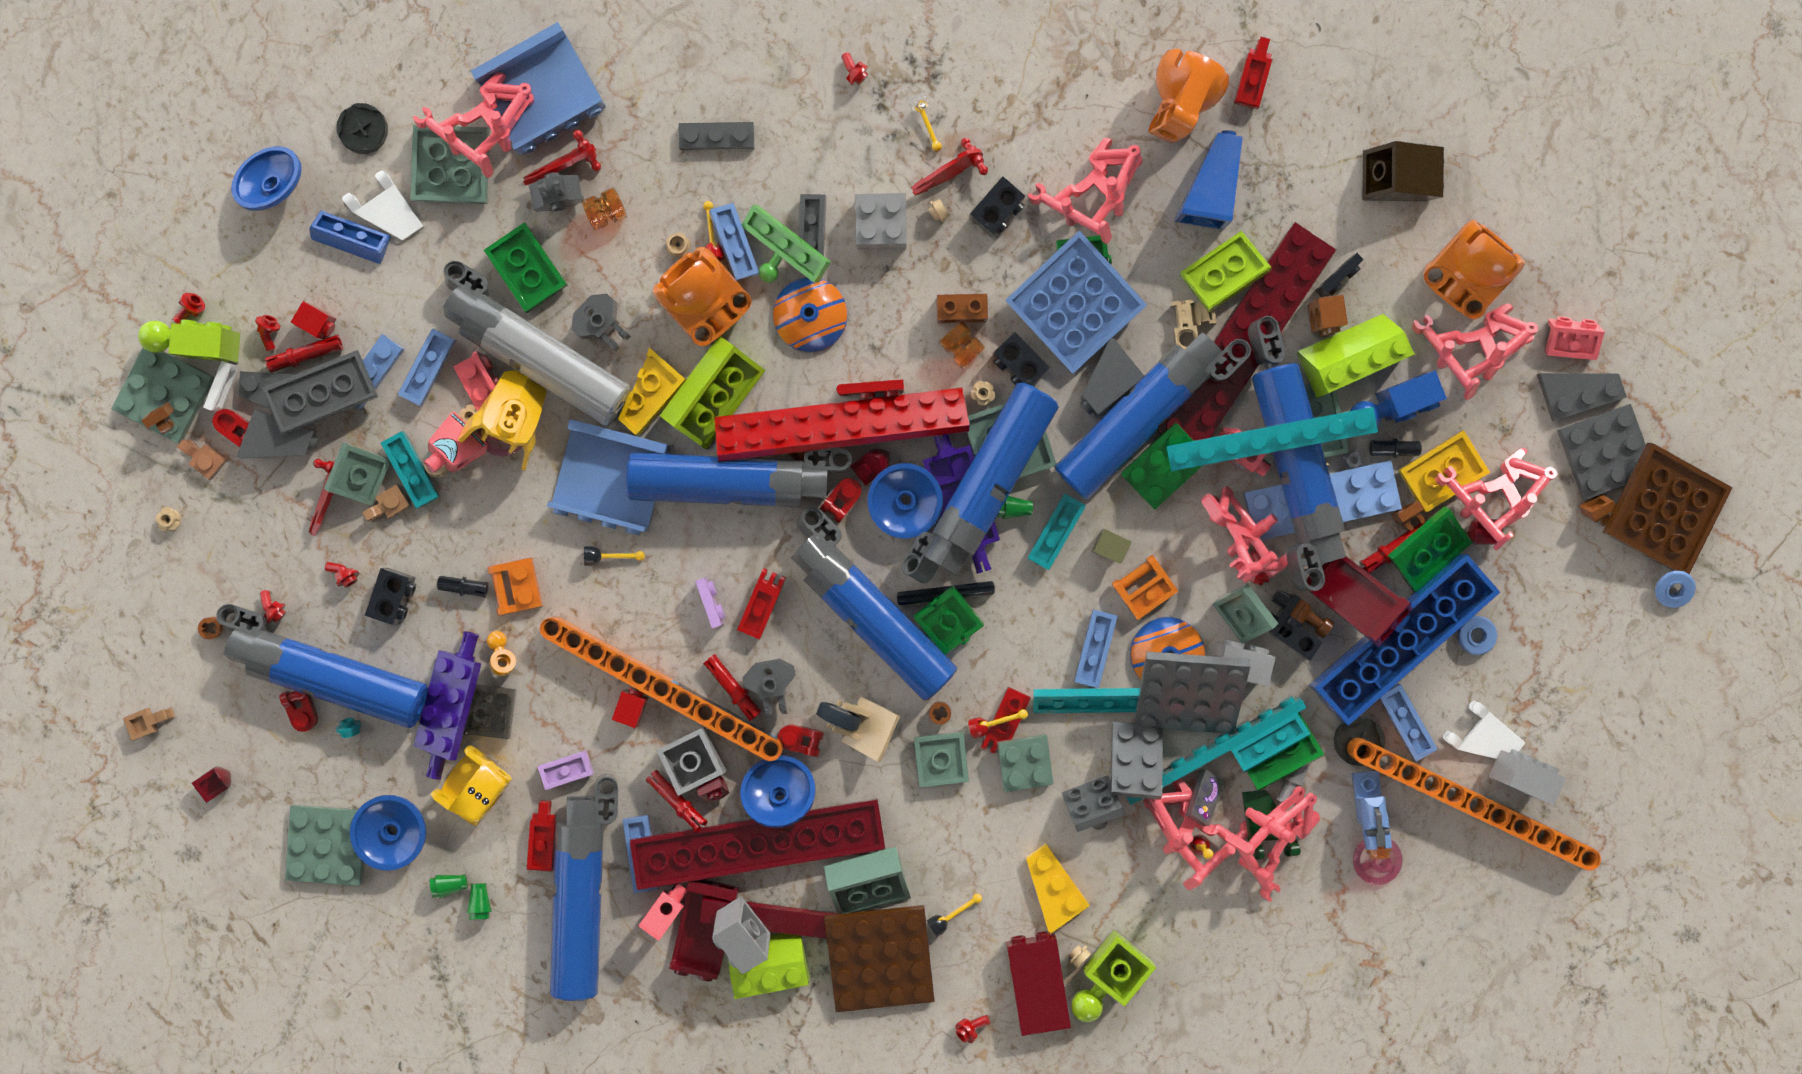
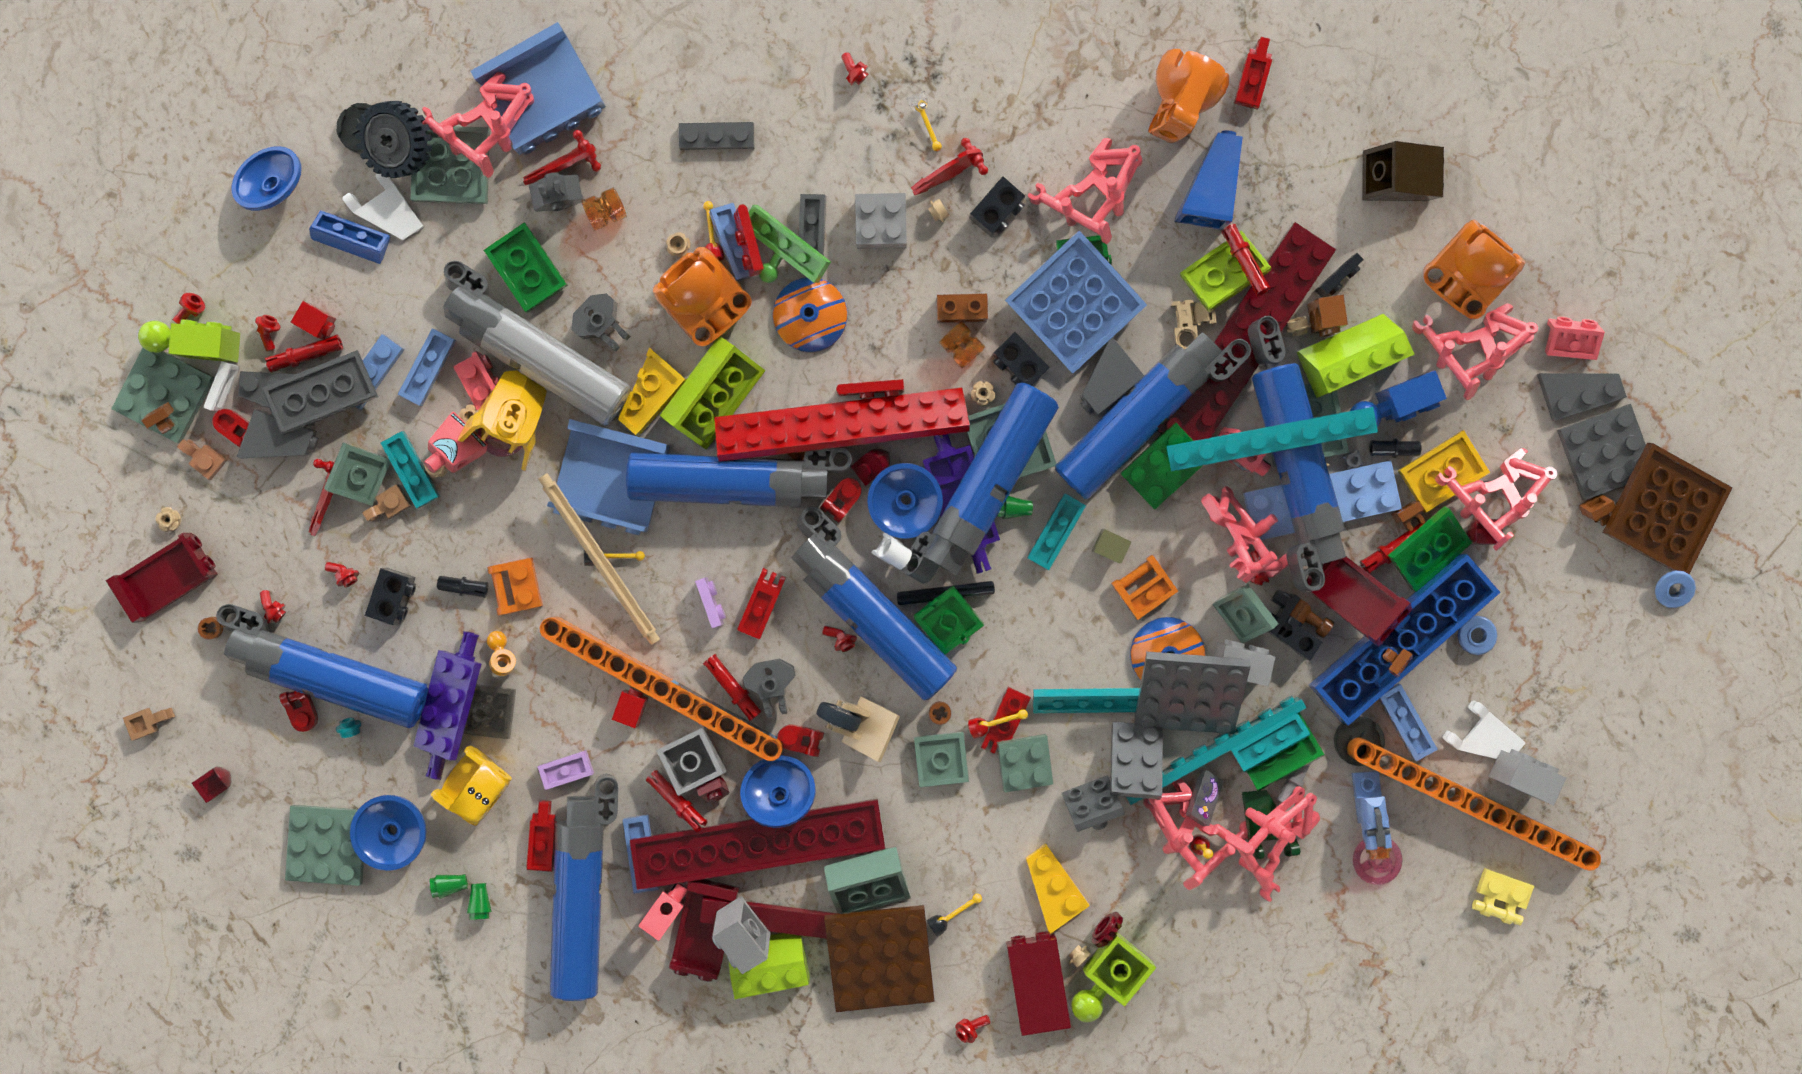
medium blue plate [1074,609,1118,688] -> none
none -> dark red panel [105,533,218,623]
none -> wheel [355,101,432,178]
none -> tan piece [538,473,660,645]
none -> red hinge [733,204,764,277]
none -> red plate [822,626,857,652]
none -> white piece [871,532,912,570]
none -> dark red gear [1092,912,1123,948]
none -> red pin [1221,224,1271,296]
none -> tan plate [1287,316,1311,336]
none -> dark orange tile [1383,648,1413,678]
none -> light yellow plate [1472,868,1534,926]

